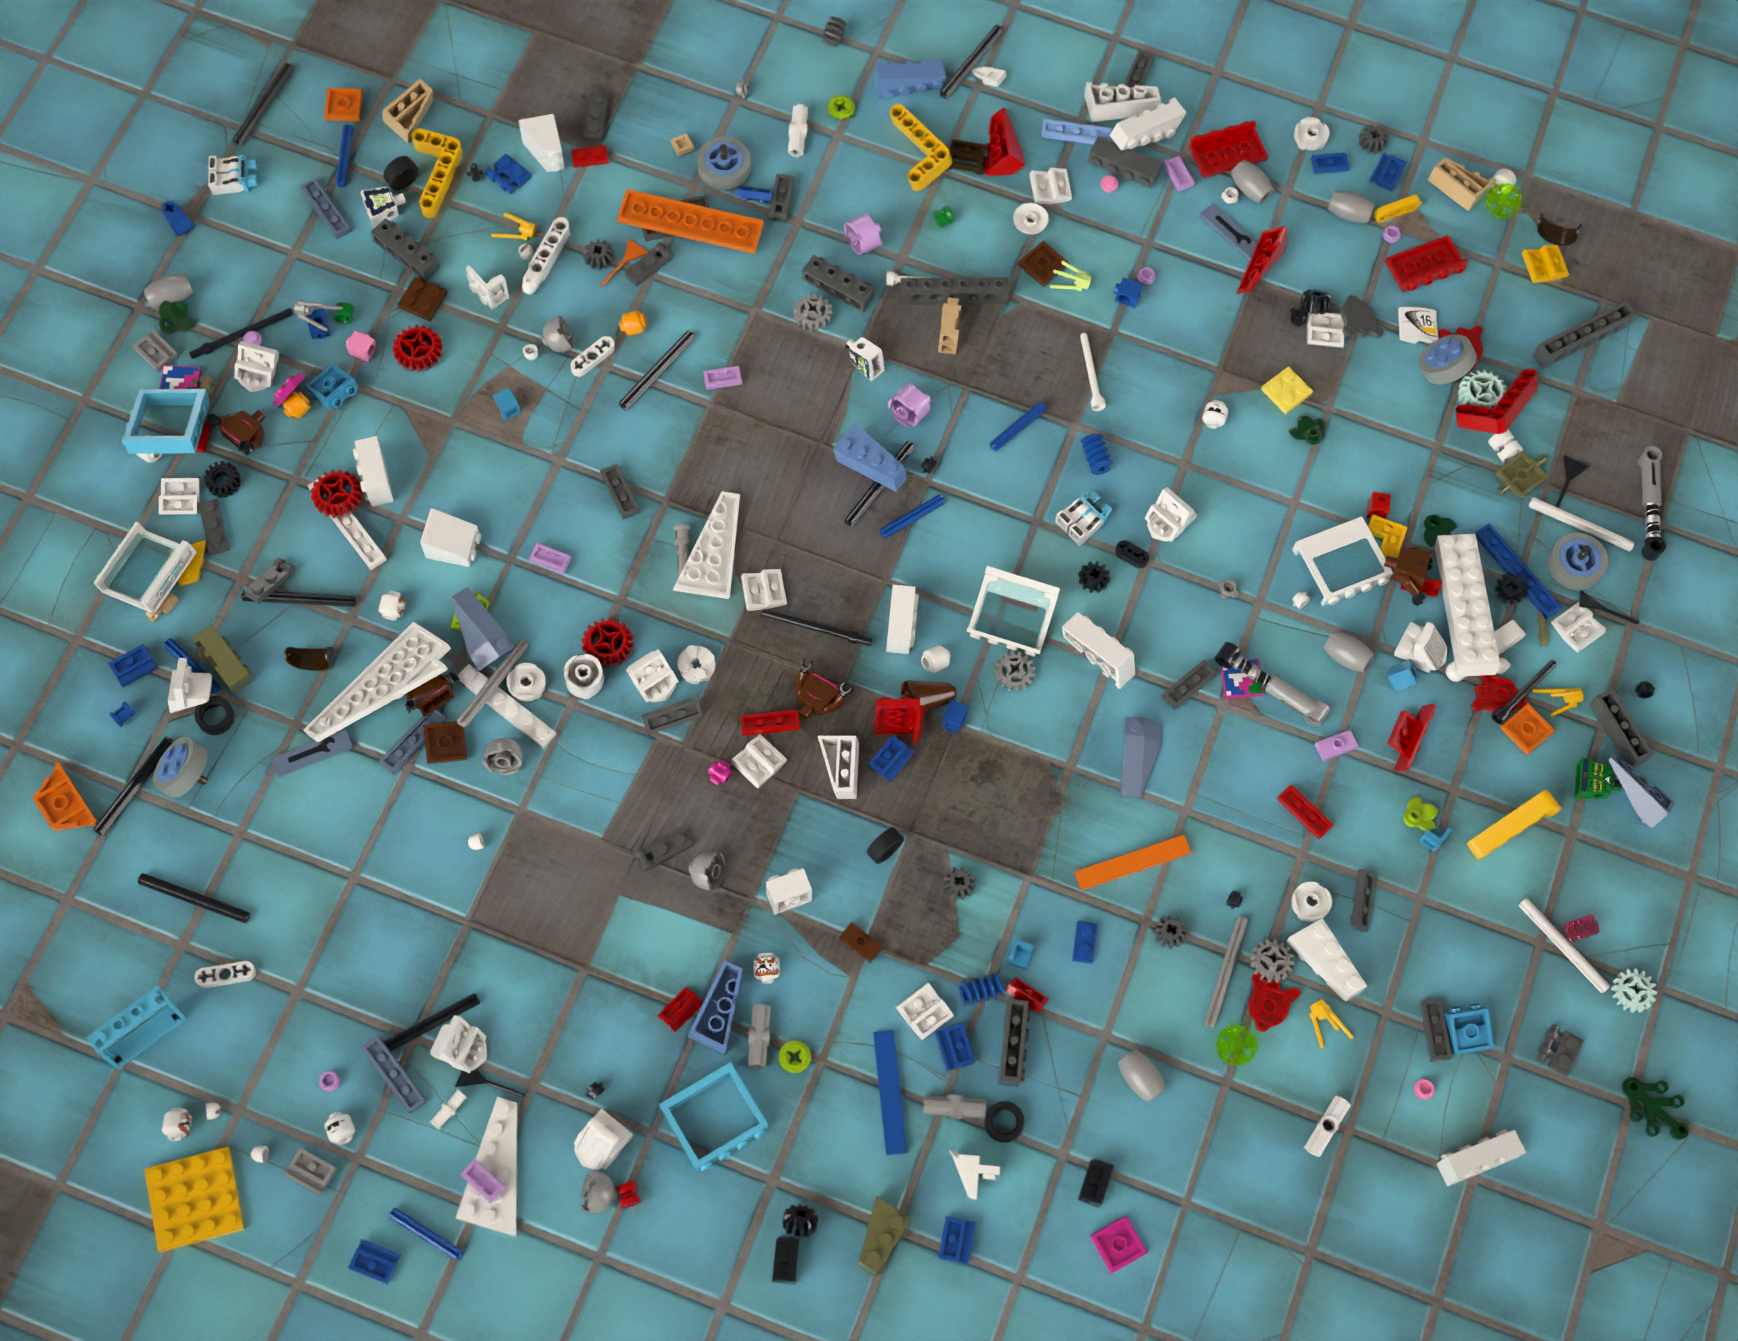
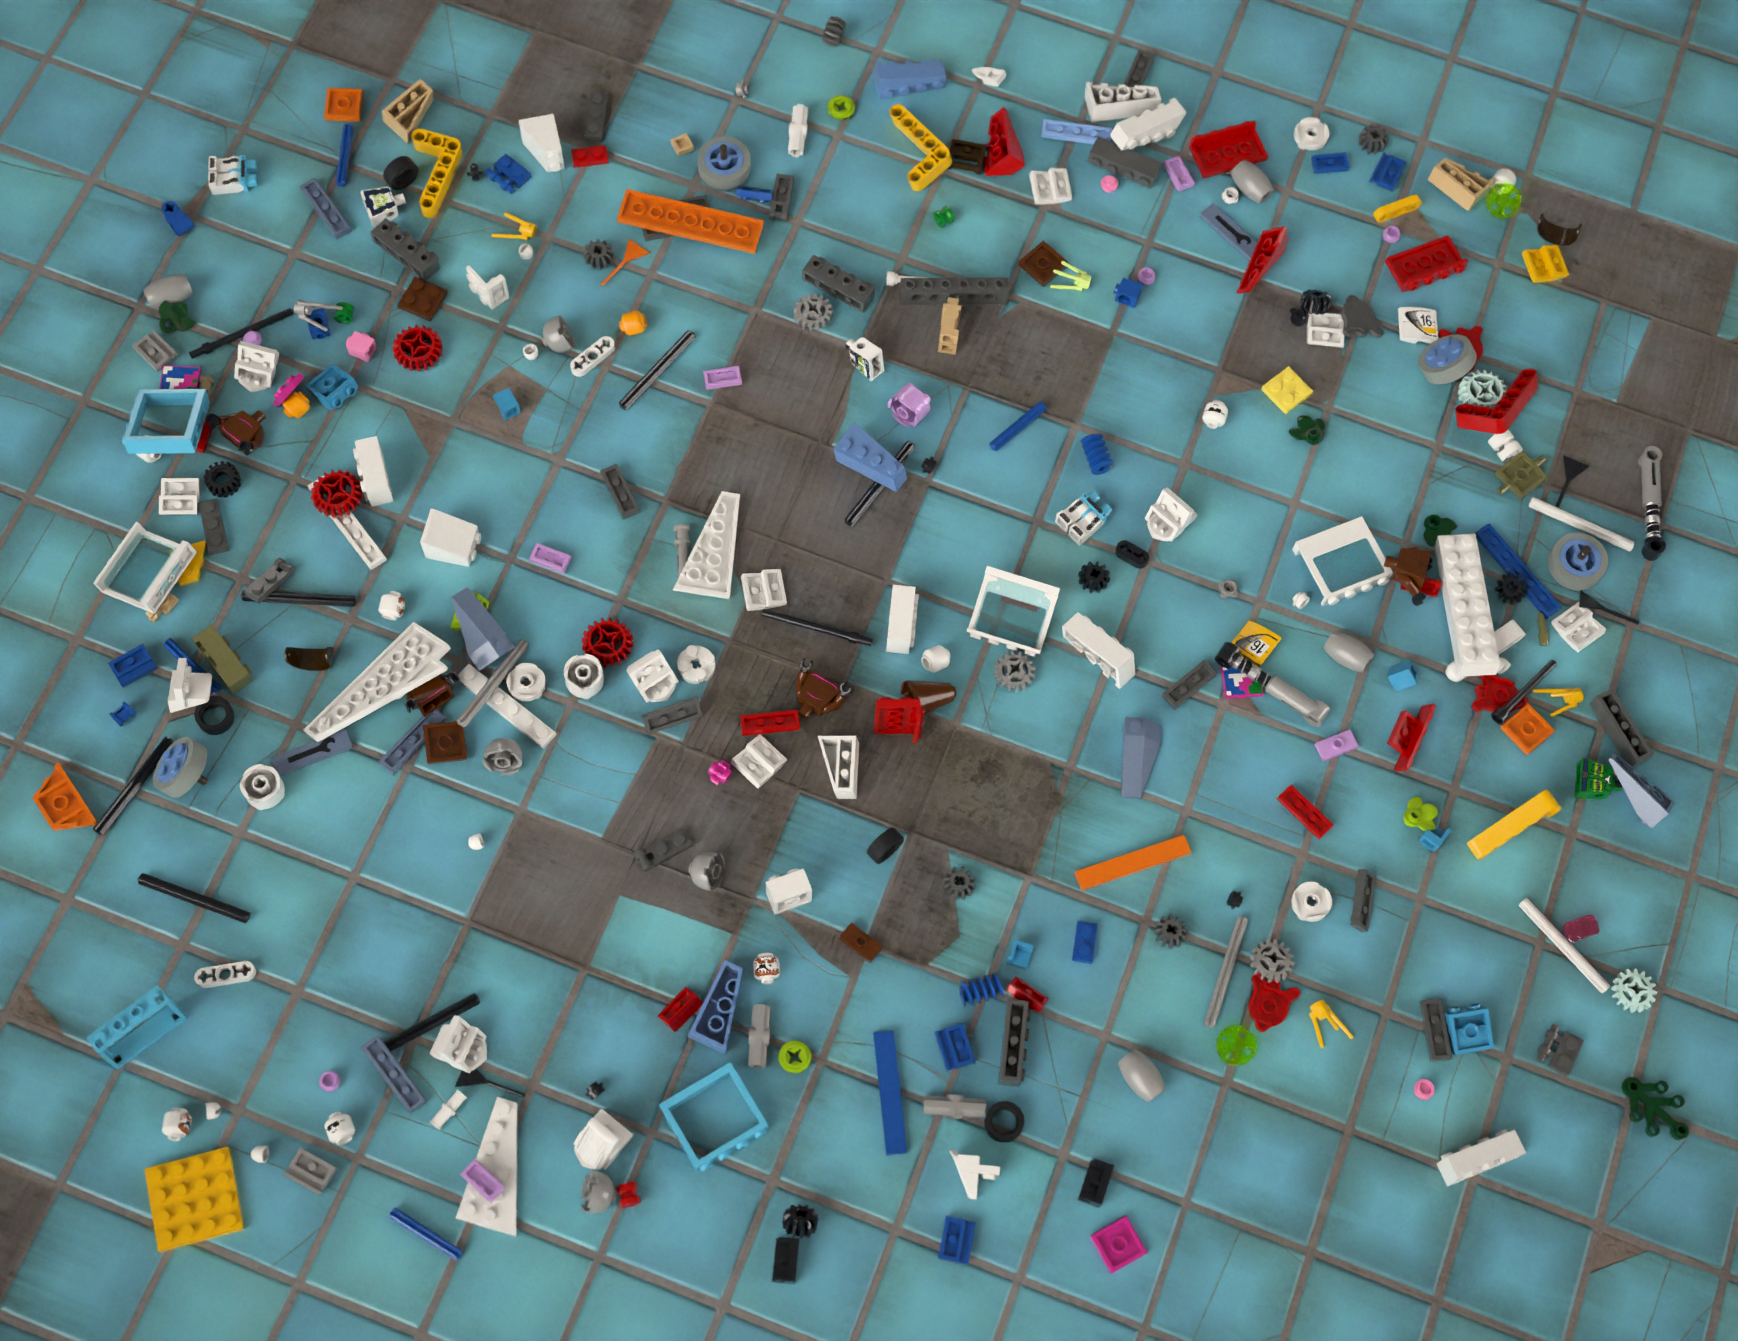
black axle [233,63,294,146] -> none
blue plate [348,1239,401,1285] -> none
white piece [523,217,570,294] -> none
dark grey plate [625,242,674,286] -> none
lavender brick [844,212,882,255] -> none
olive wedge [858,1196,911,1277] -> none
blue plate [868,735,915,782] -> none
blue axle [880,495,945,538] -> none
white slope [896,983,954,1040] -> none
black axle [940,24,1003,99] -> none
blue brick [941,699,969,733] -> none
white dish [1013,203,1049,234] -> none
white piece [1080,333,1106,411] -> none
white wedge [1285,918,1367,1002] -> none
white piece [1304,1096,1351,1157] -> none
light grey piece [1328,191,1375,223] -> none
red brick [1366,492,1391,519] -> none
yellow plate [1368,514,1408,558] -> none
white piece [1394,621,1447,673] -> none
dark grey brick [1533,301,1637,368] -> none
black plate [1635,682,1655,699] -> none
none -> white brick [240,764,285,810]
none -> slope [1231,621,1282,667]

